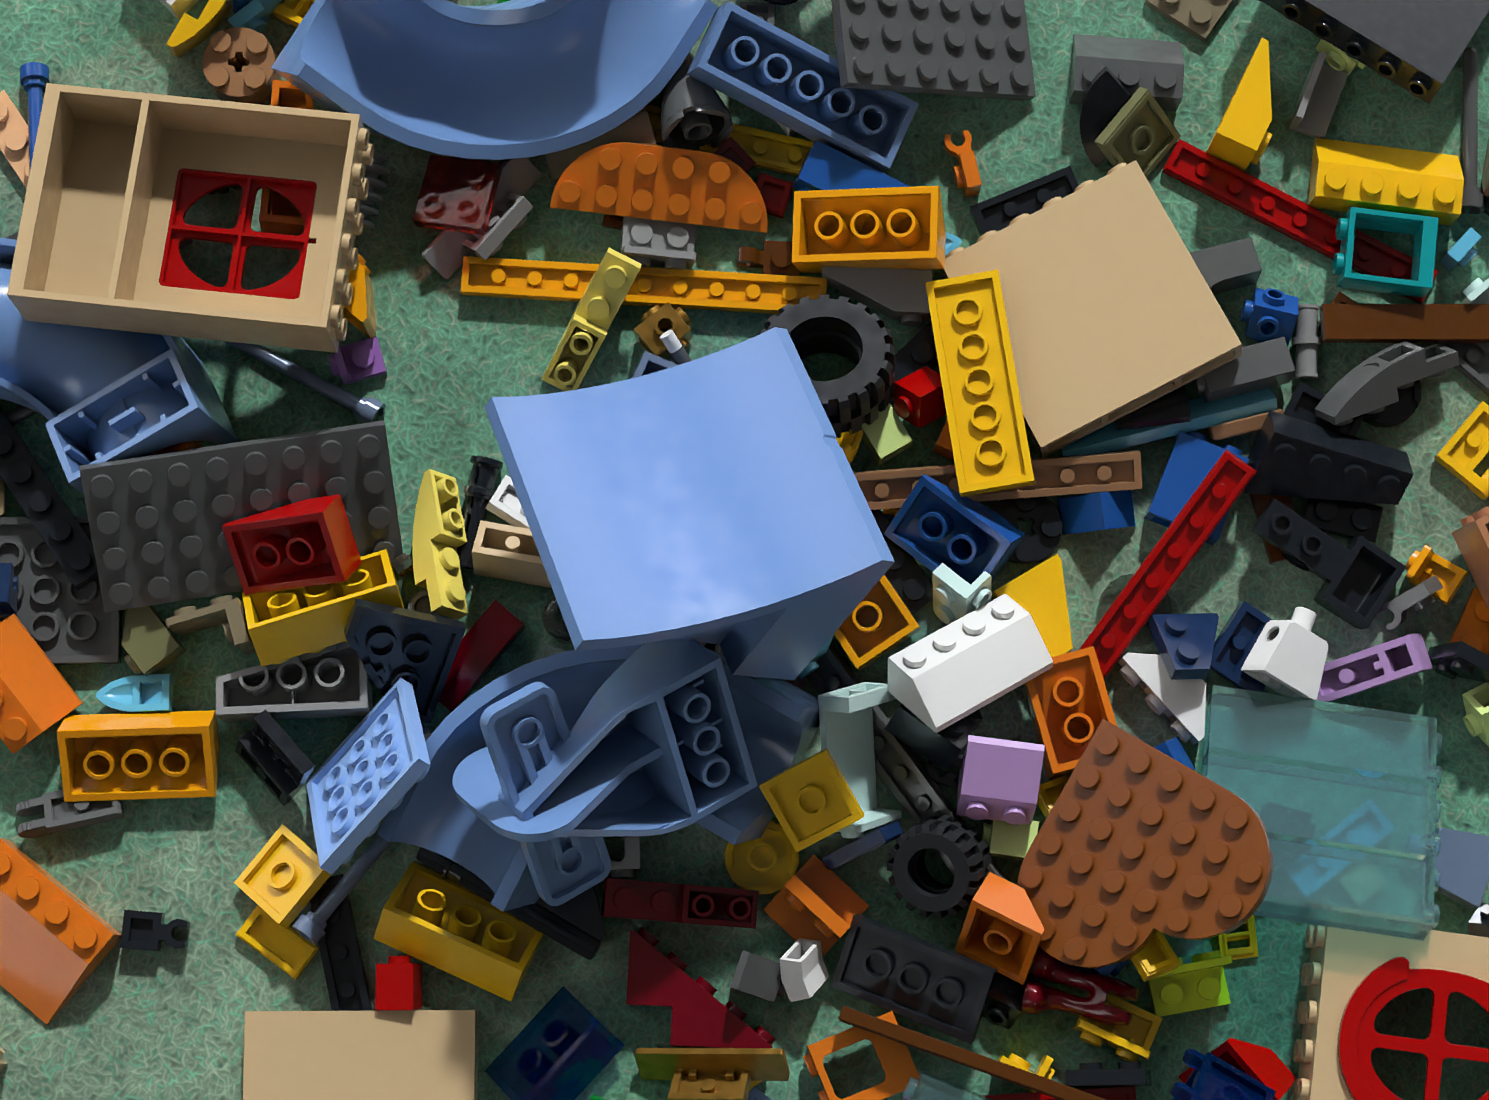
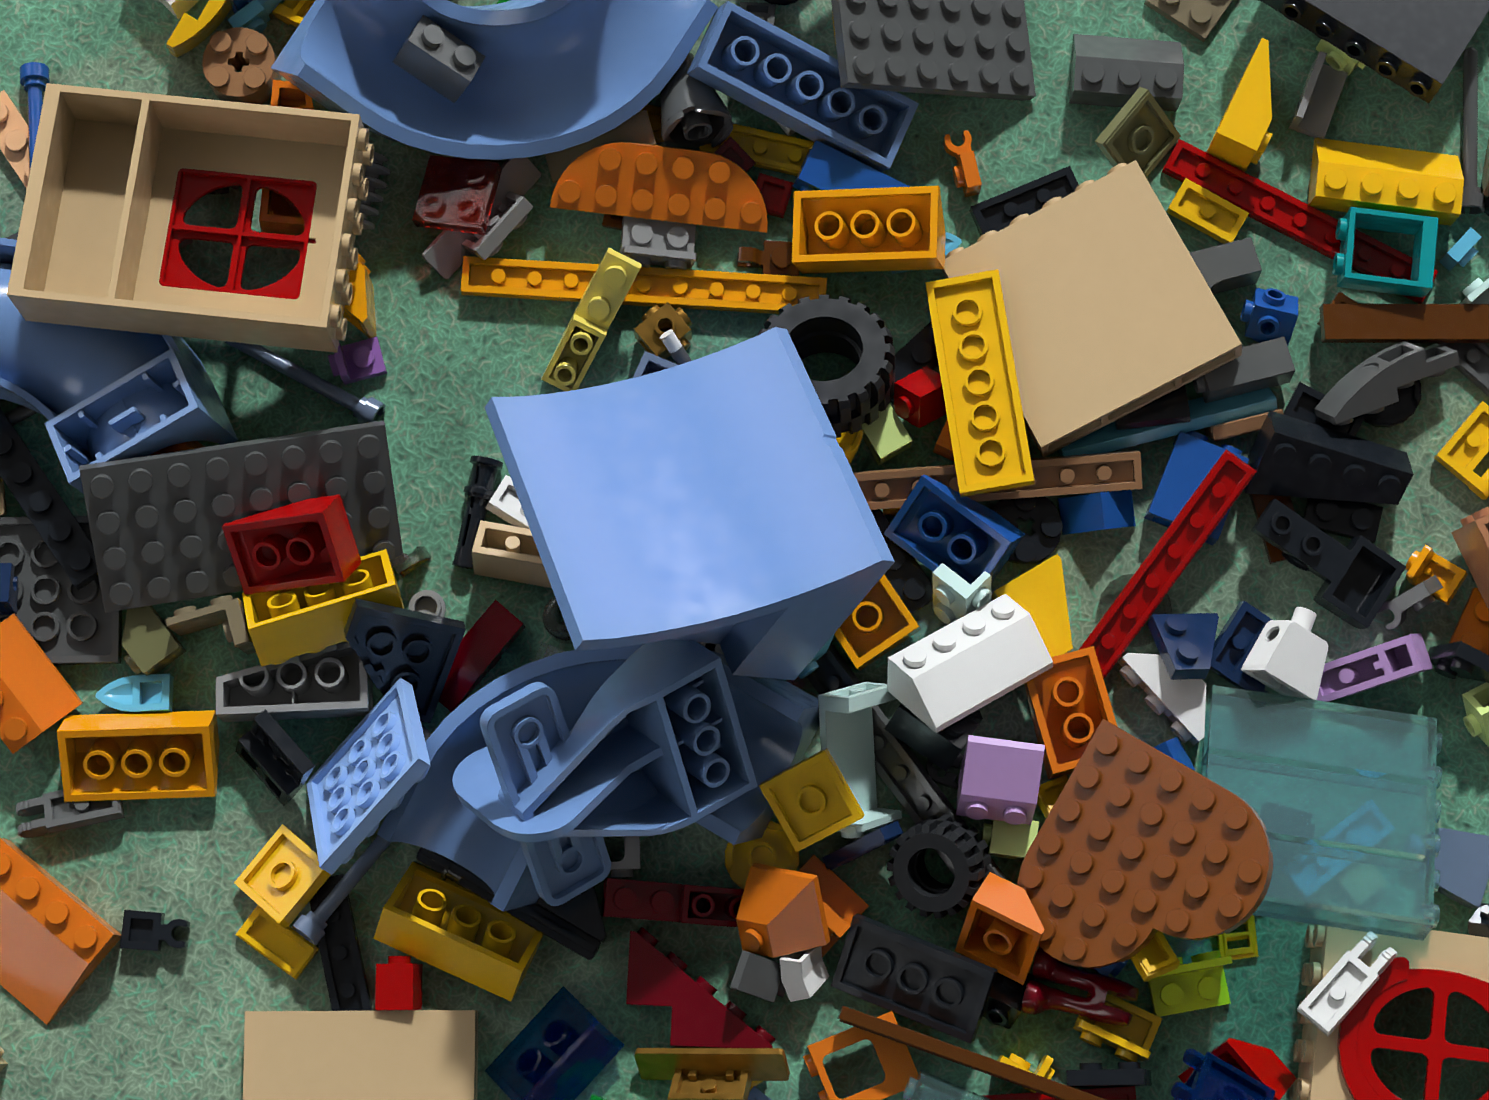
light yellow slope [412,469,468,620] -> none
light grey slope [821,266,932,326] -> none
black tile [1079,66,1130,168] -> none
light grey pin [1292,304,1322,380] -> none
none -> dark grey brick [393,15,486,103]
none -> orange slope [736,863,830,958]
none -> yellow plate [1166,178,1249,244]
none -> white hinge [1297,931,1397,1036]

